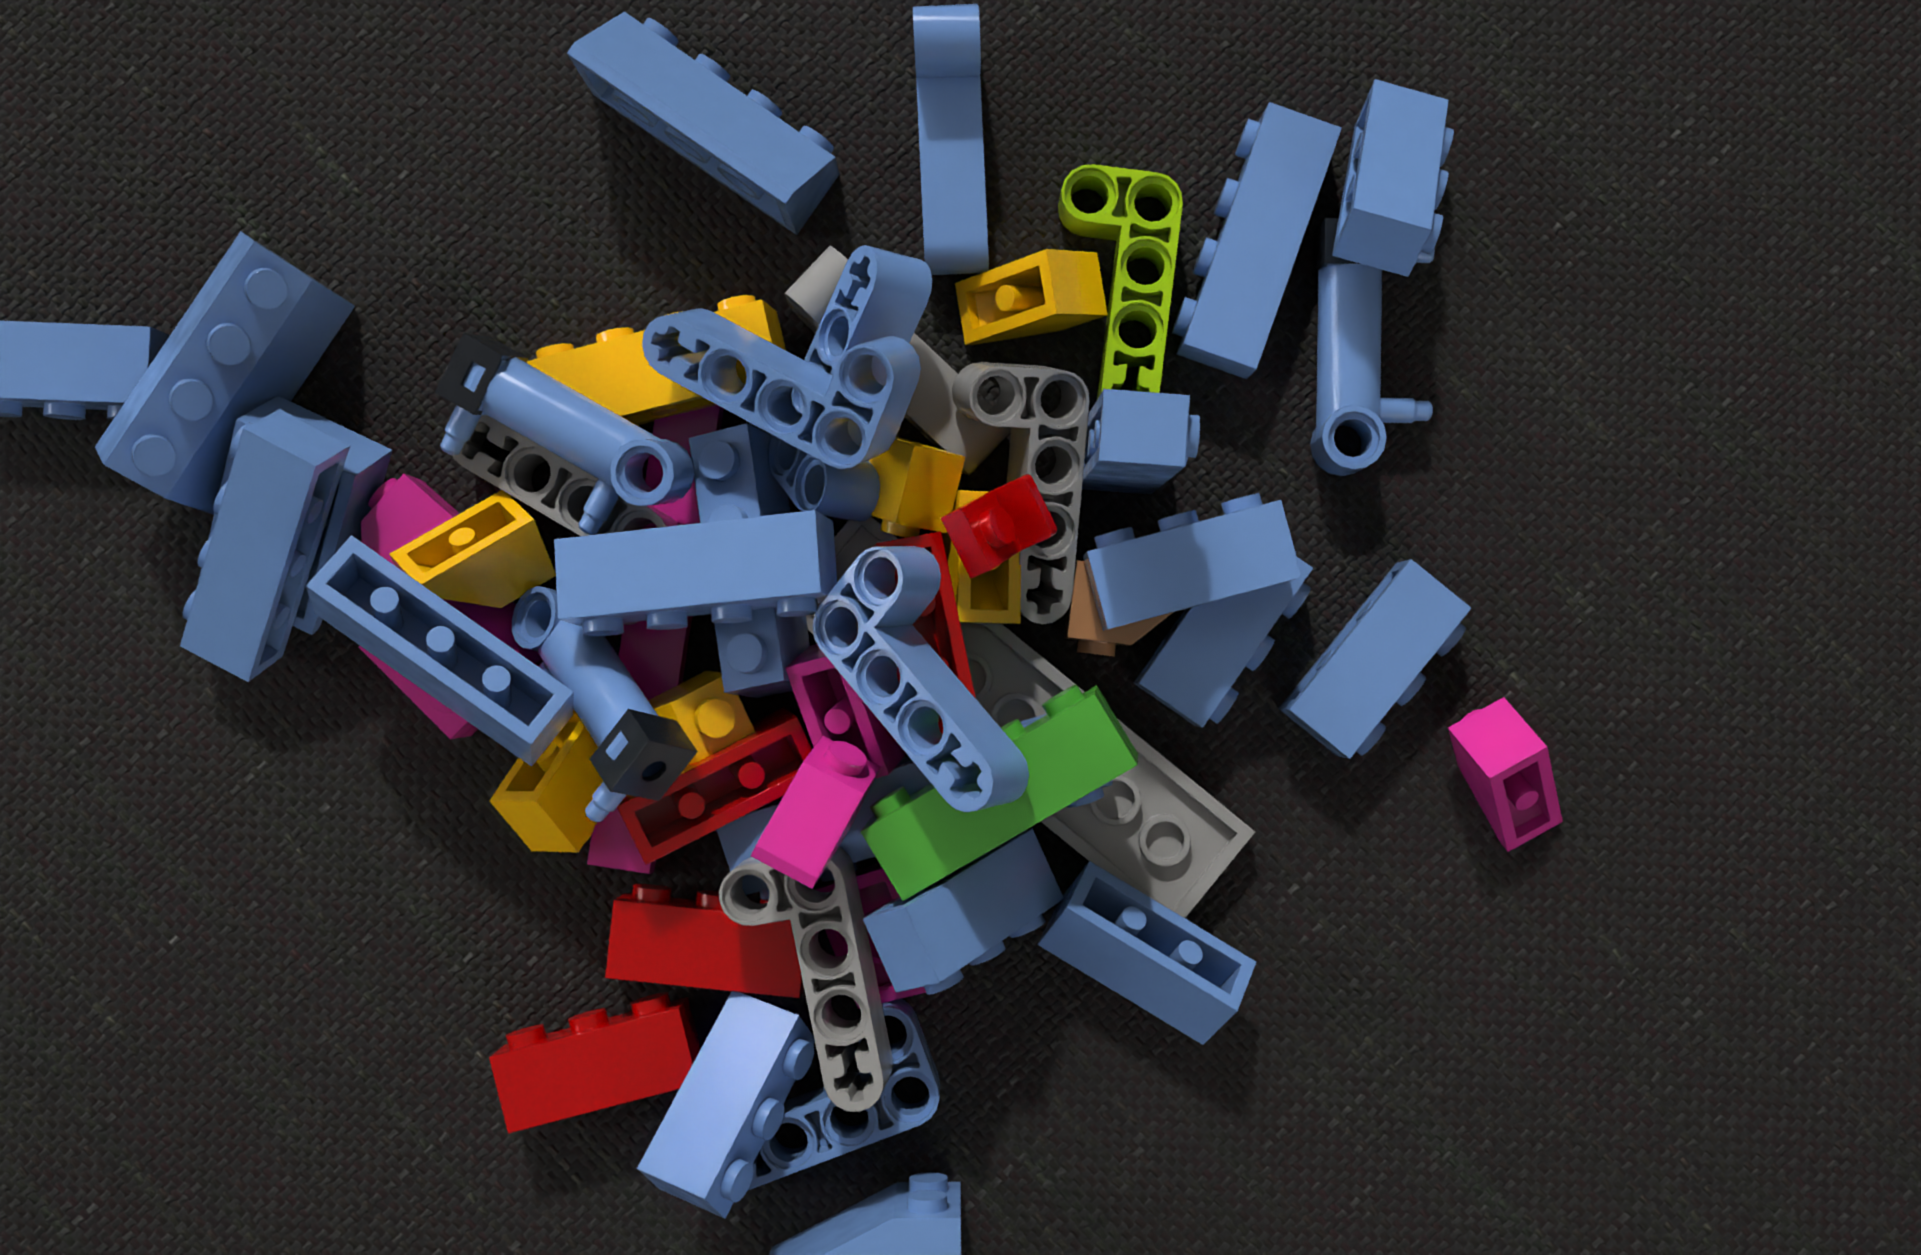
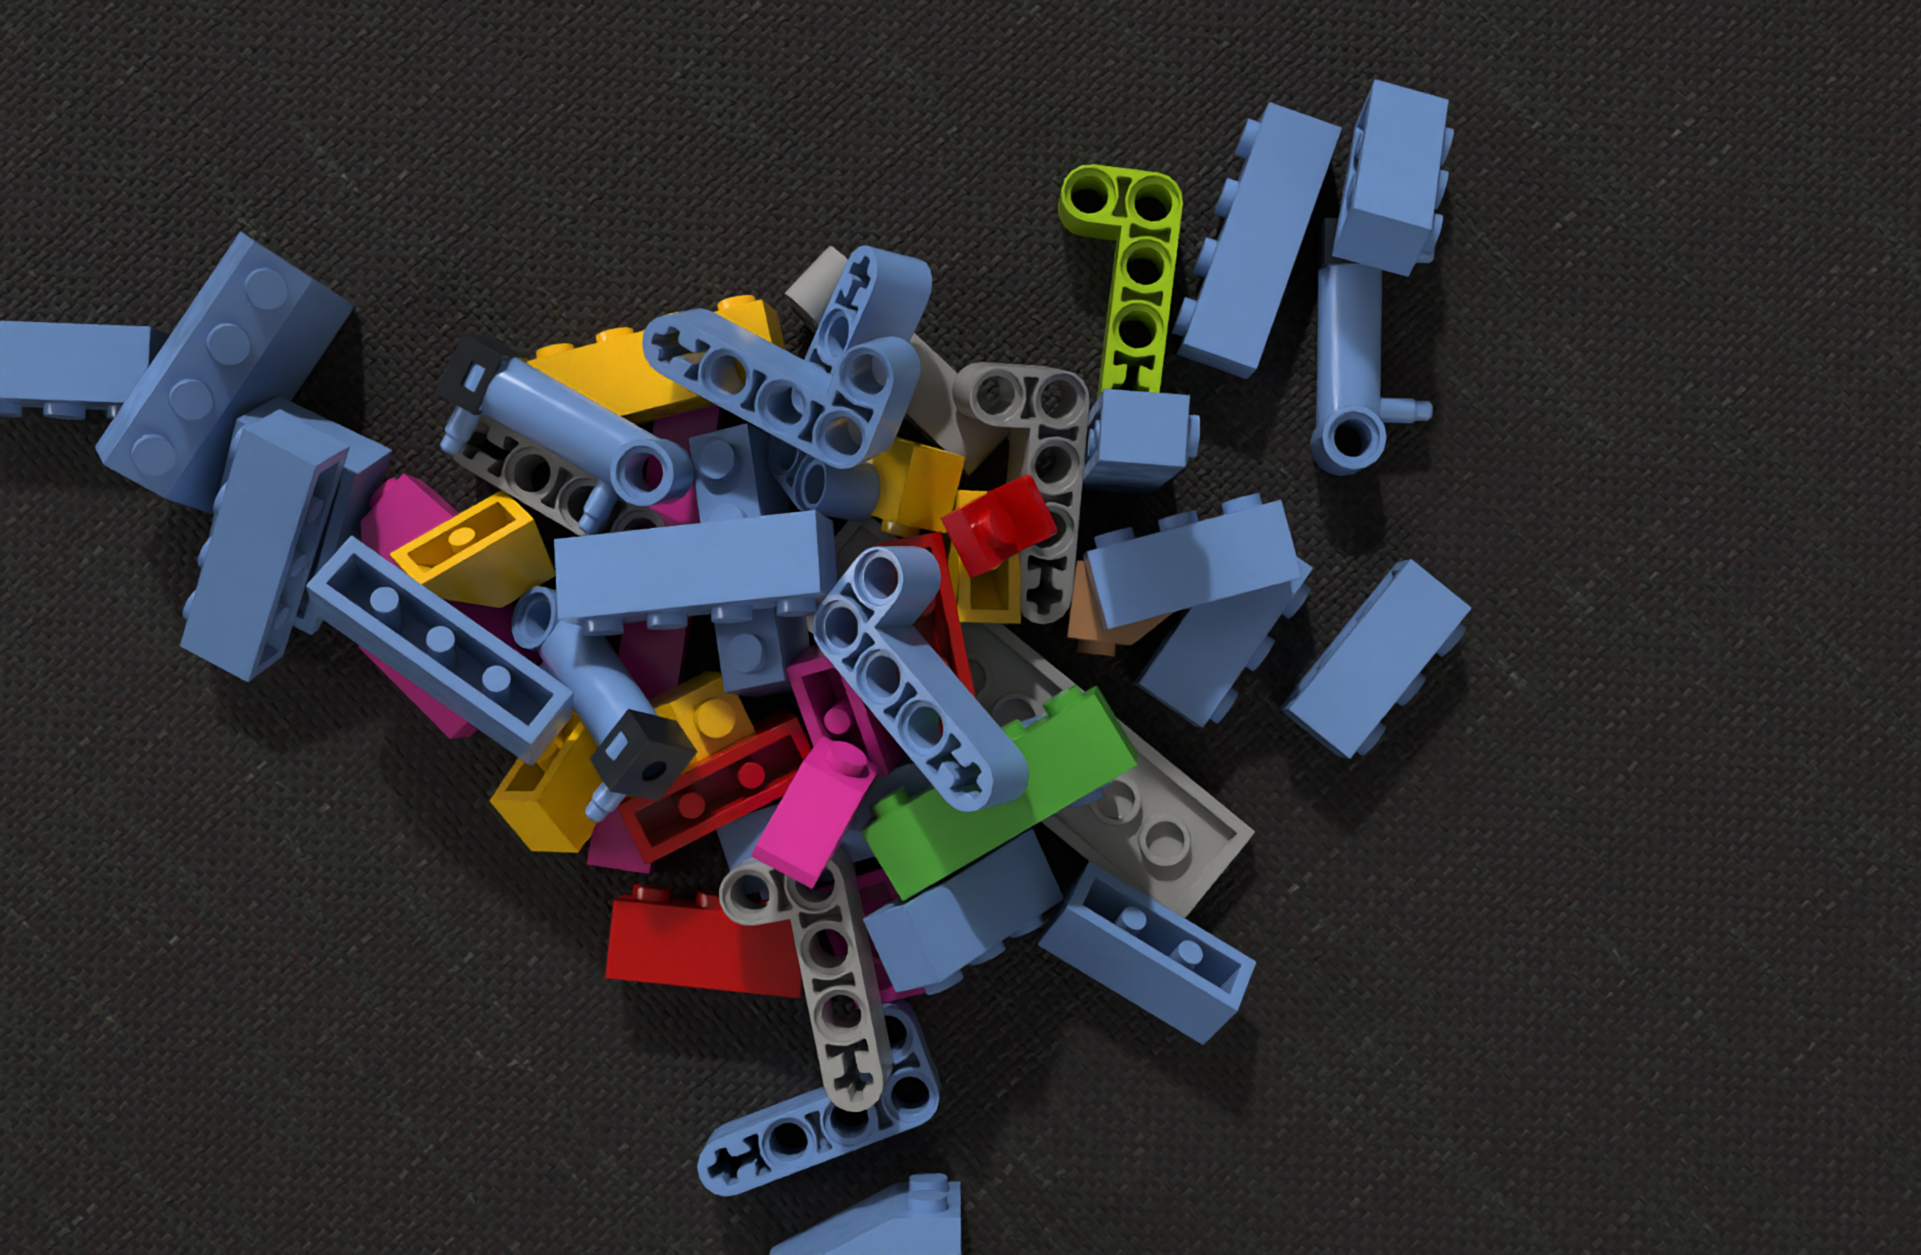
red brick [489,992,701,1133] -> none
medium blue slope [567,12,839,235] -> none
medium blue brick [637,991,815,1219] -> none
medium blue beam [913,4,989,275] -> none
yellow slope [955,249,1108,345] -> none
dark pink slope [1448,697,1563,852] -> none

